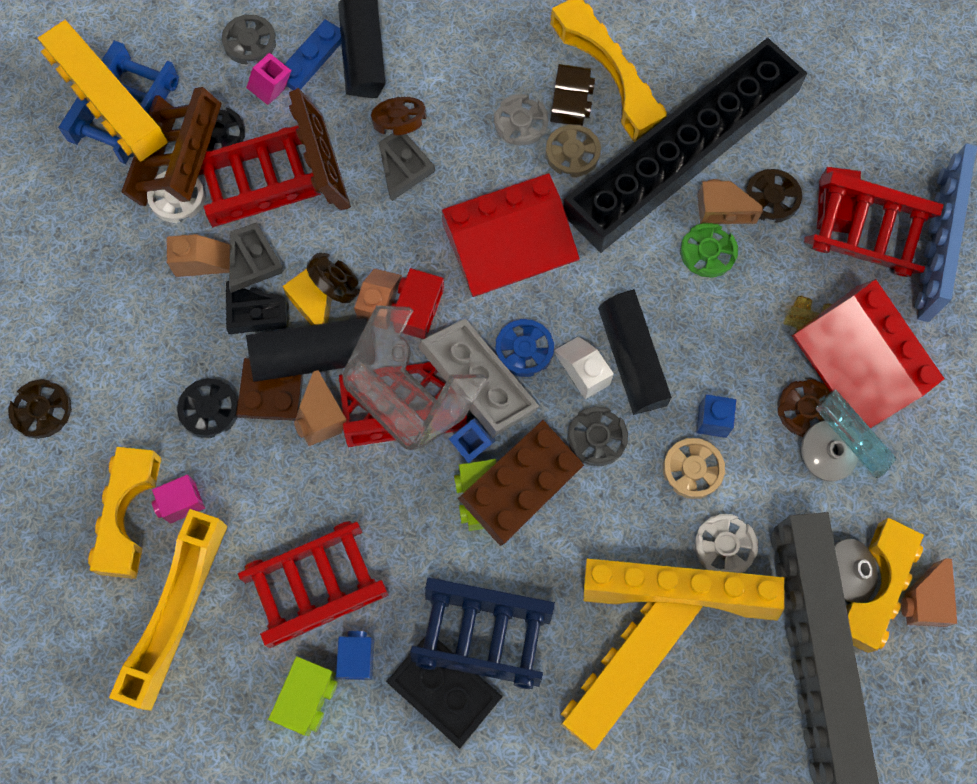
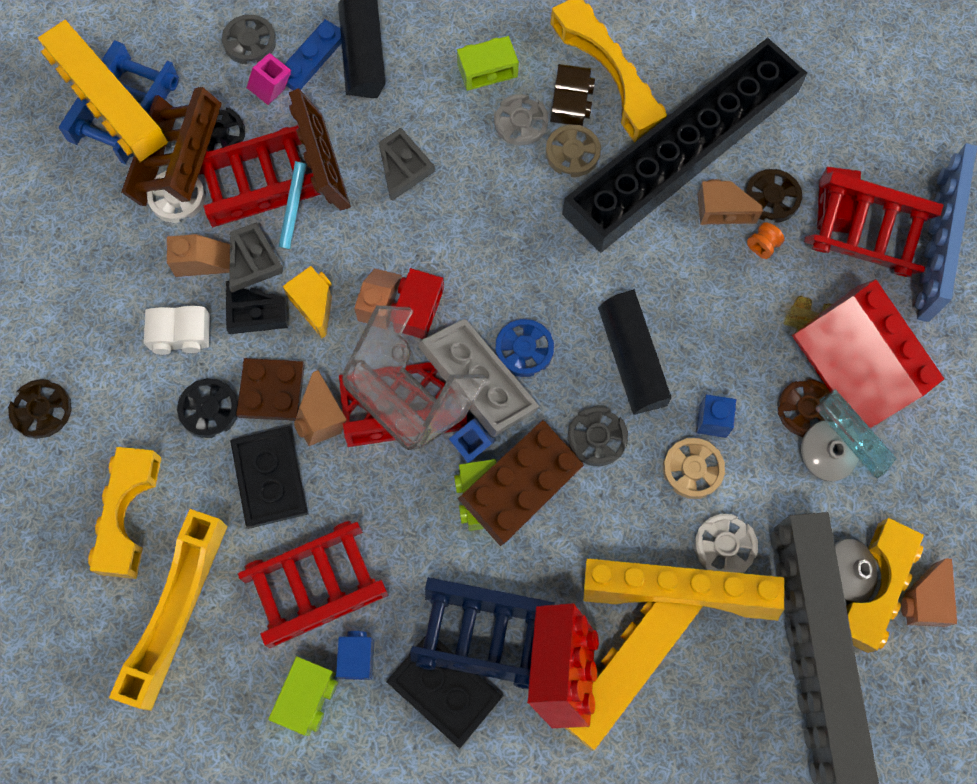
dark pink brick [151,474,205,524] -> none
black brick [246,318,373,382] -> none
dark brown piece [306,253,360,303] -> none
reddish brown piece [371,97,427,135] -> none
red slope [442,173,580,297] -> none
white slope [554,336,614,399] -> none
bright green piece [680,223,738,278] -> none
none -> white brick [144,306,210,355]
none -> black tile [230,426,309,529]
none -> medium azure bar [279,161,307,249]
none -> lime brick [457,36,519,91]
none -> red brick [527,603,599,728]
none -> orange wheel [747,222,785,259]

